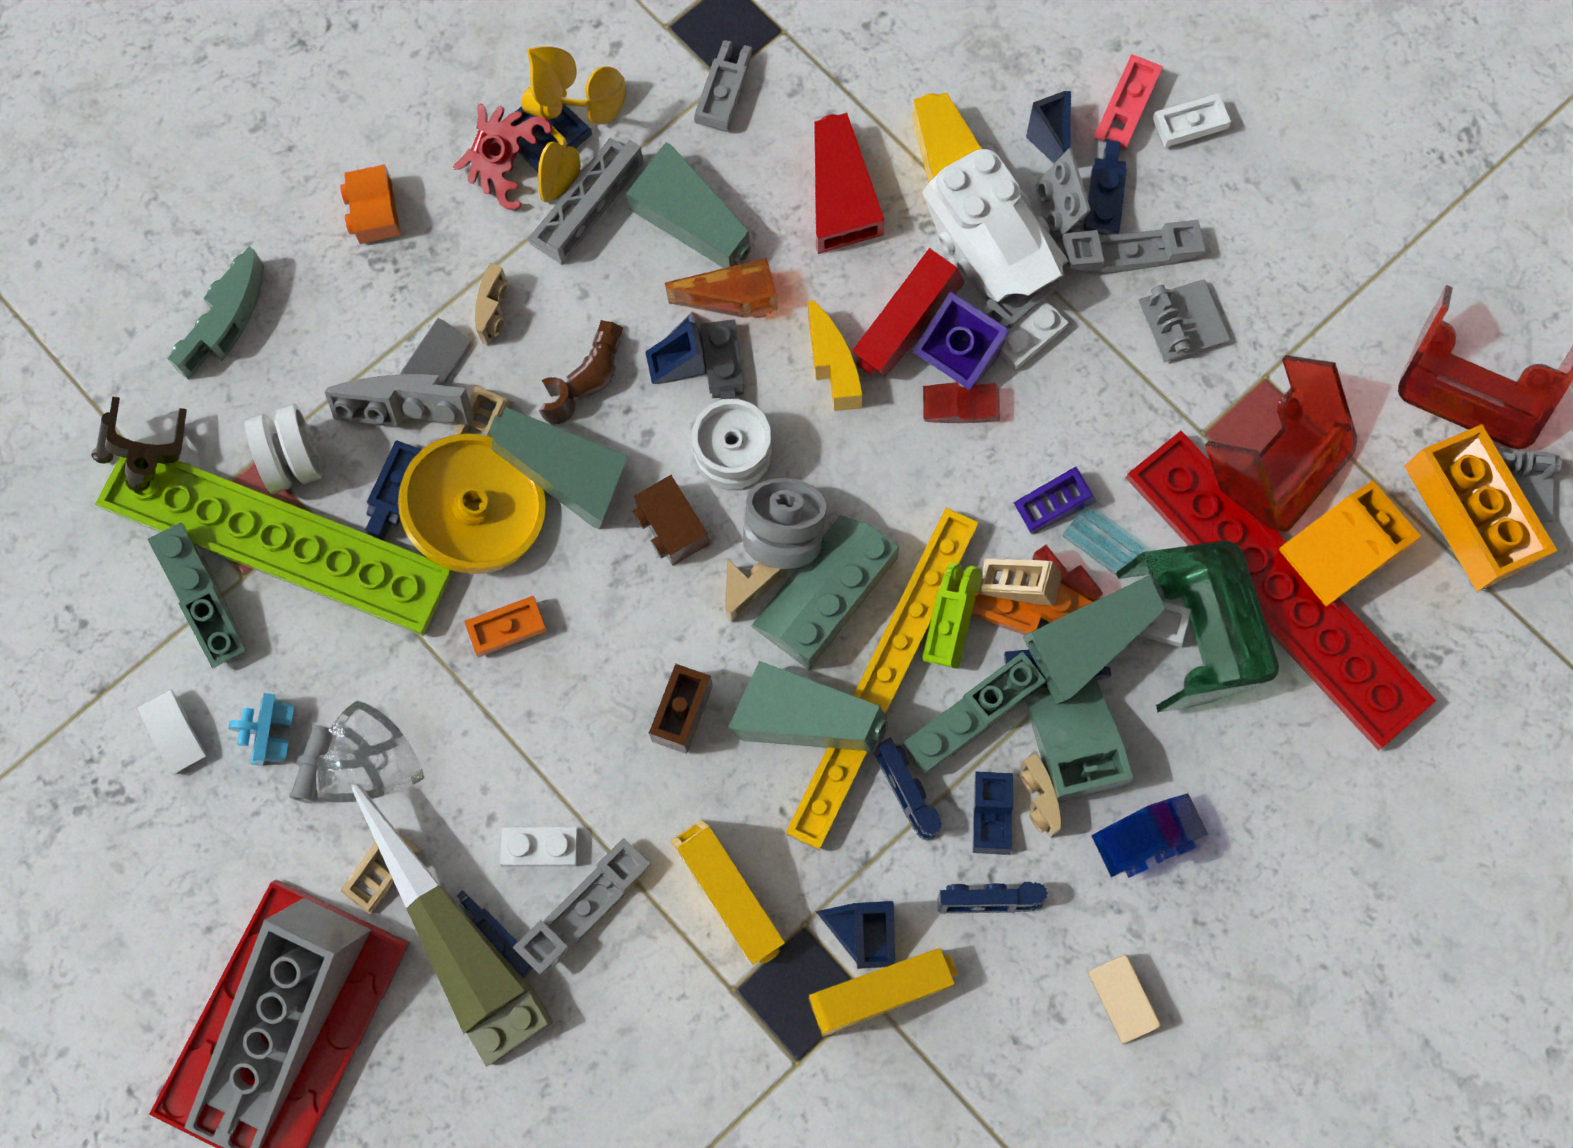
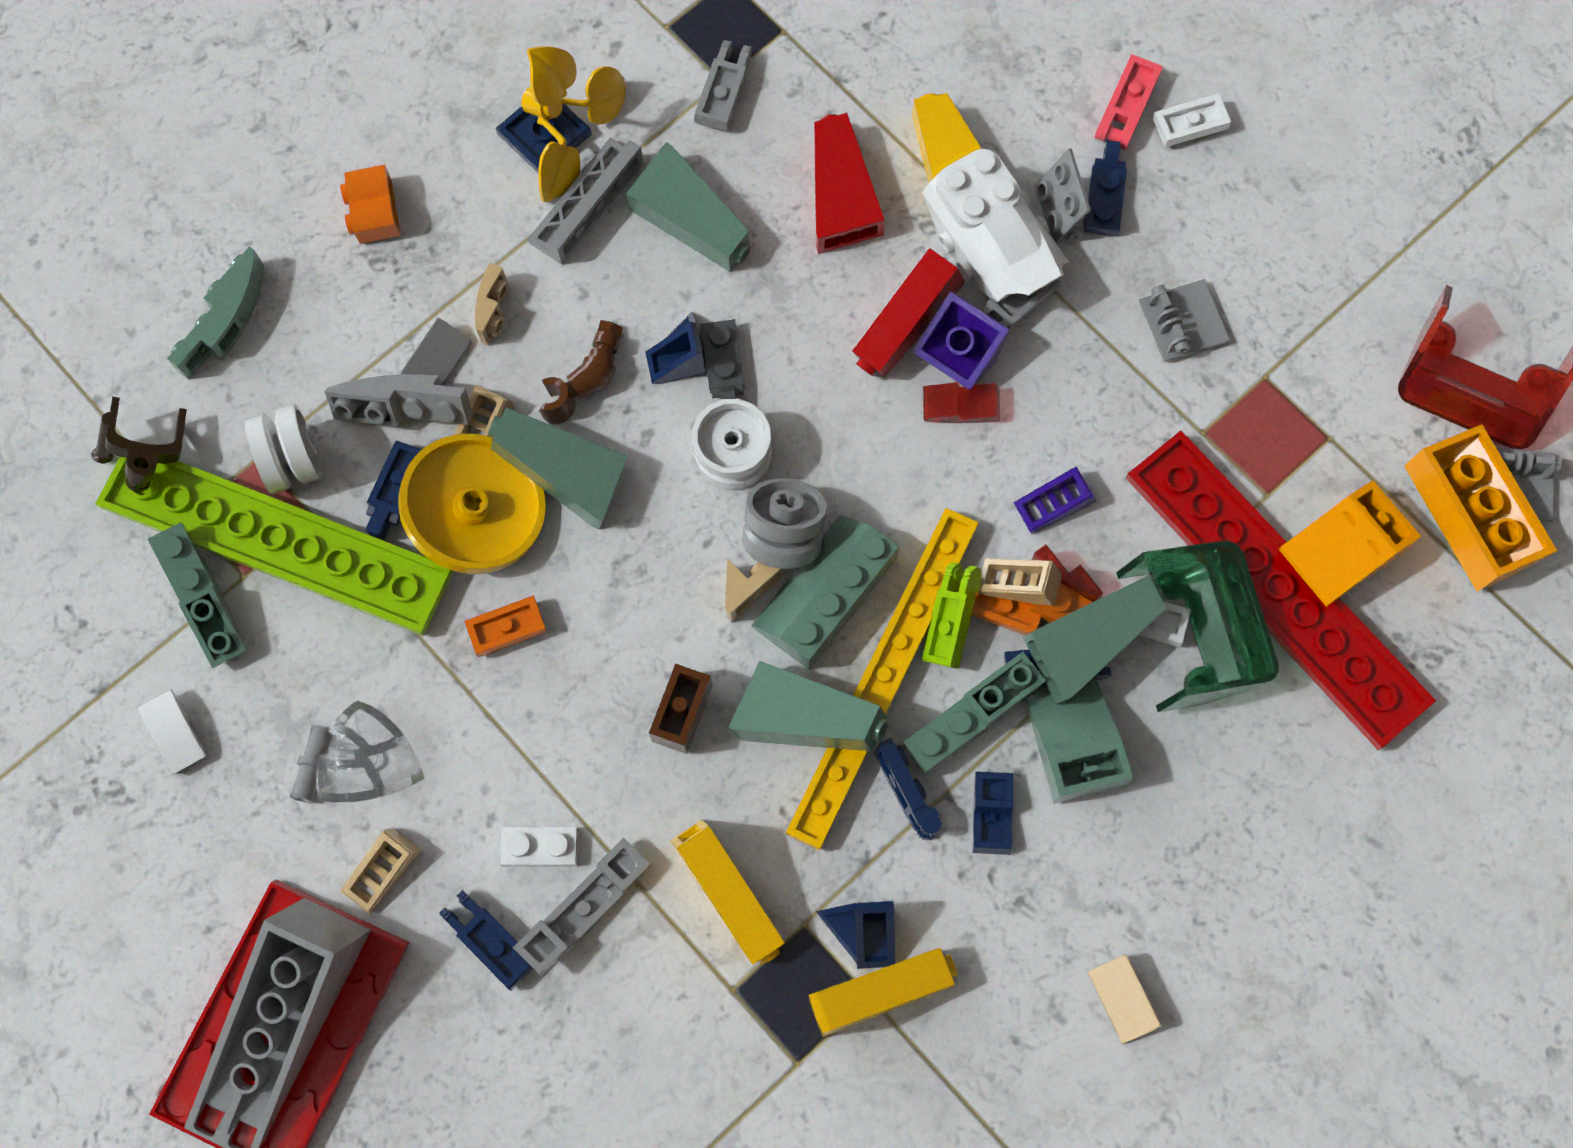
medium azure hips [228,693,294,766] -> none
olive plate [351,784,553,1067] -> none
animal [453,103,553,210] -> none
reddish brown brick [632,475,710,566] -> none
clear orange slope [665,258,778,318] -> none
yellow slope [808,301,862,411] -> none
dark blue hinge [937,882,1048,914] -> none
white plate [999,298,1069,371] -> none
tan slope [1020,753,1061,838] -> none
dark blue slope [1026,91,1071,164] -> none
light grey slope [1062,220,1206,272] -> none
clear light blue tile [1063,506,1144,579] -> none
clear blue brick [1091,793,1209,879] -> none
clear red windscreen [1205,355,1357,532] -> none

